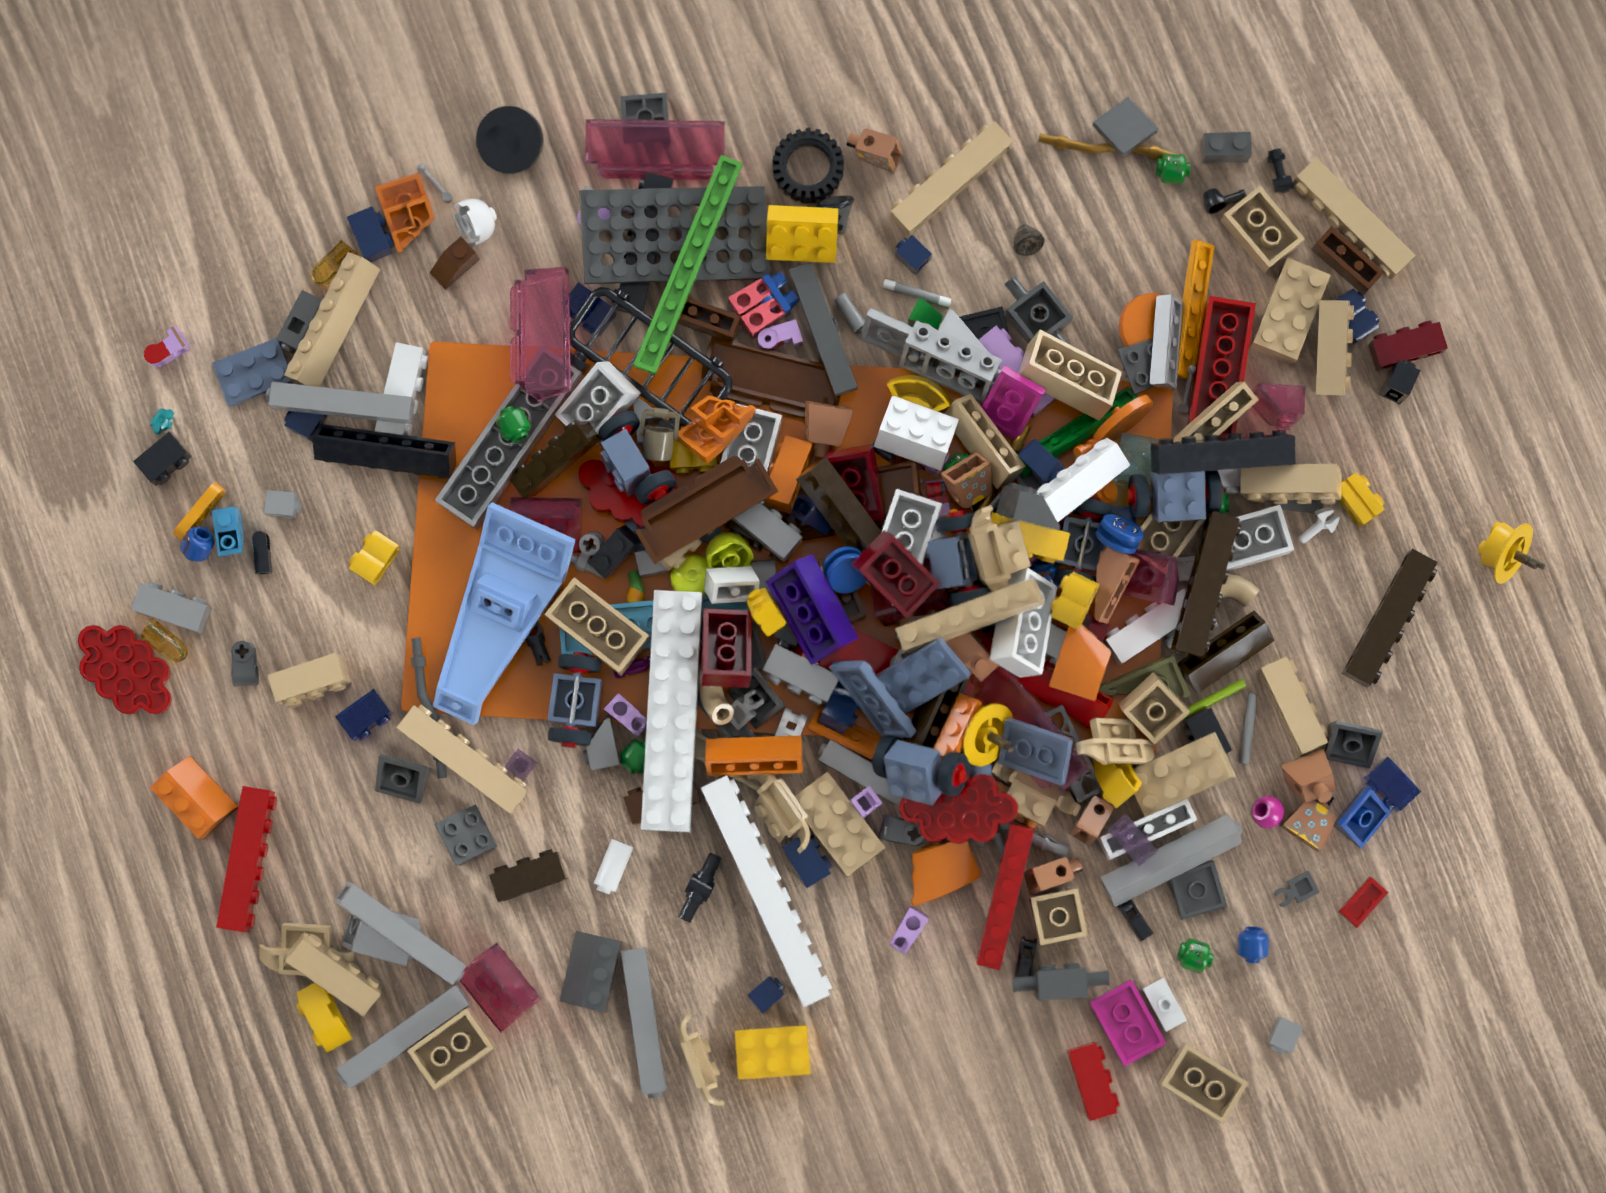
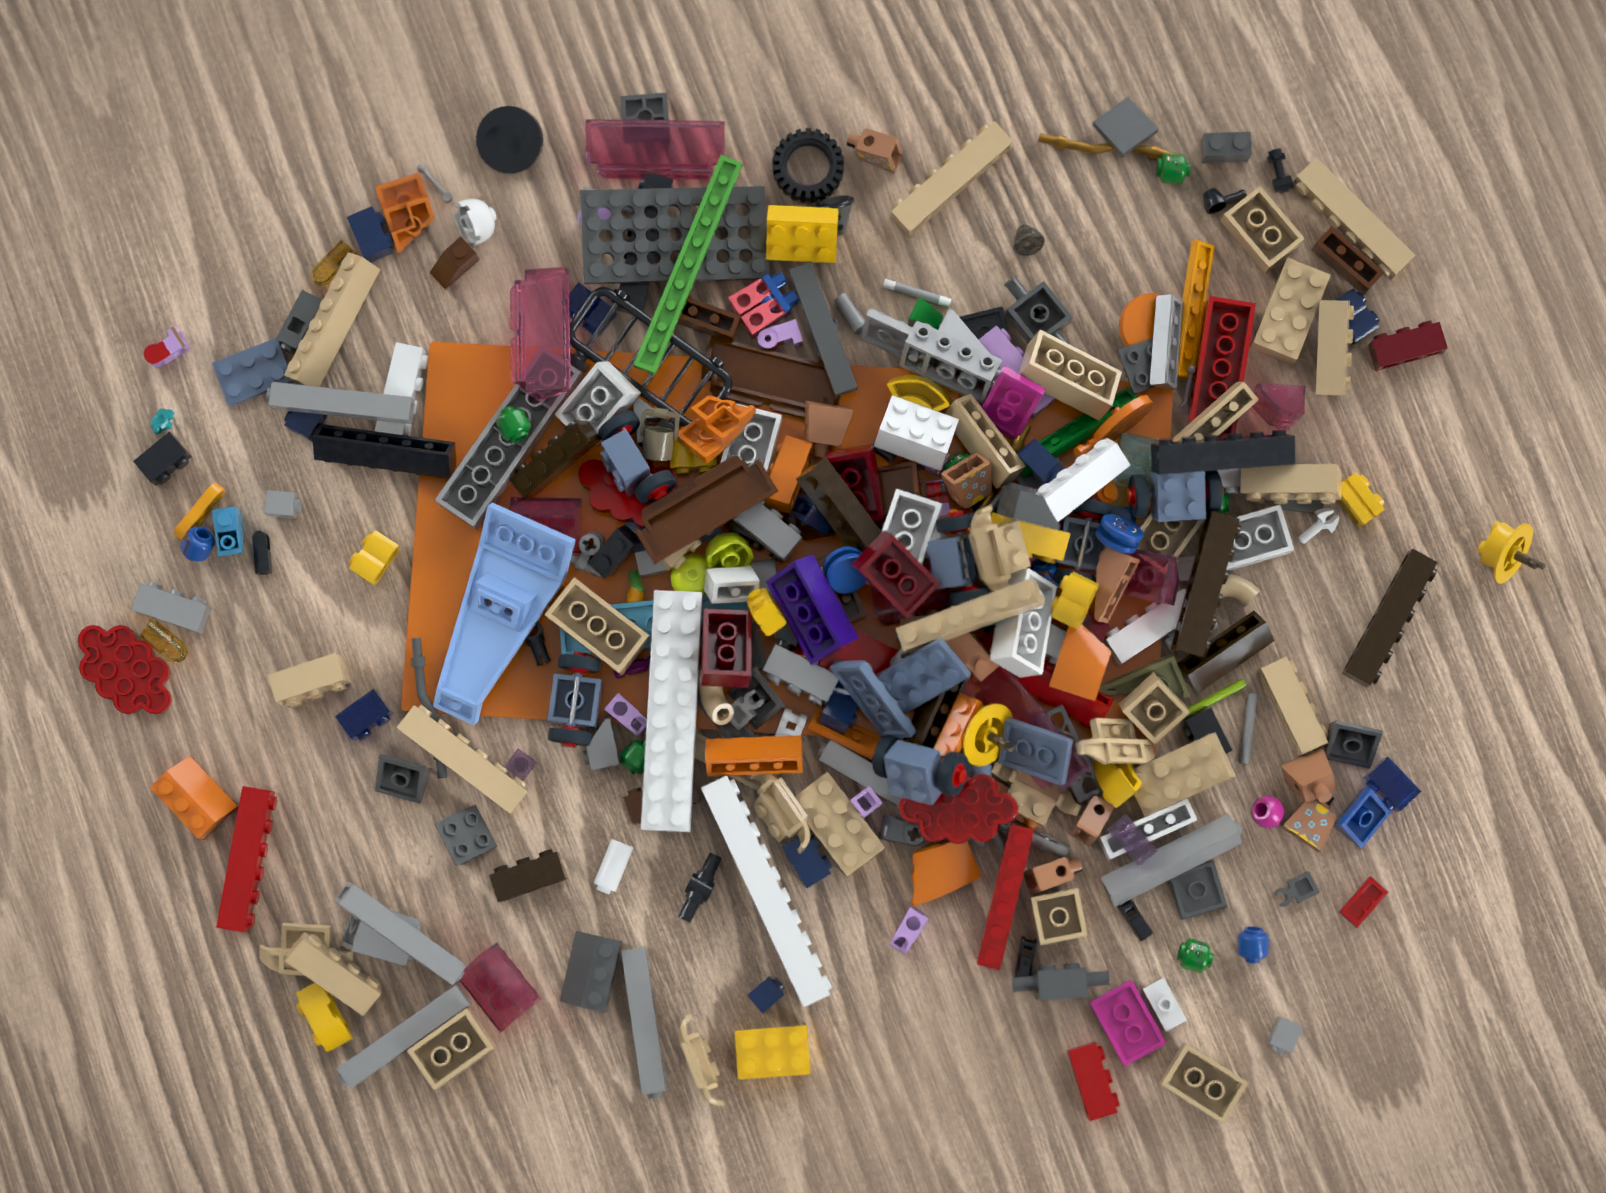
dark grey piece [231,641,259,687] -> none
dark blue brick [895,235,932,275] -> none
black brick [1379,360,1421,404] -> none

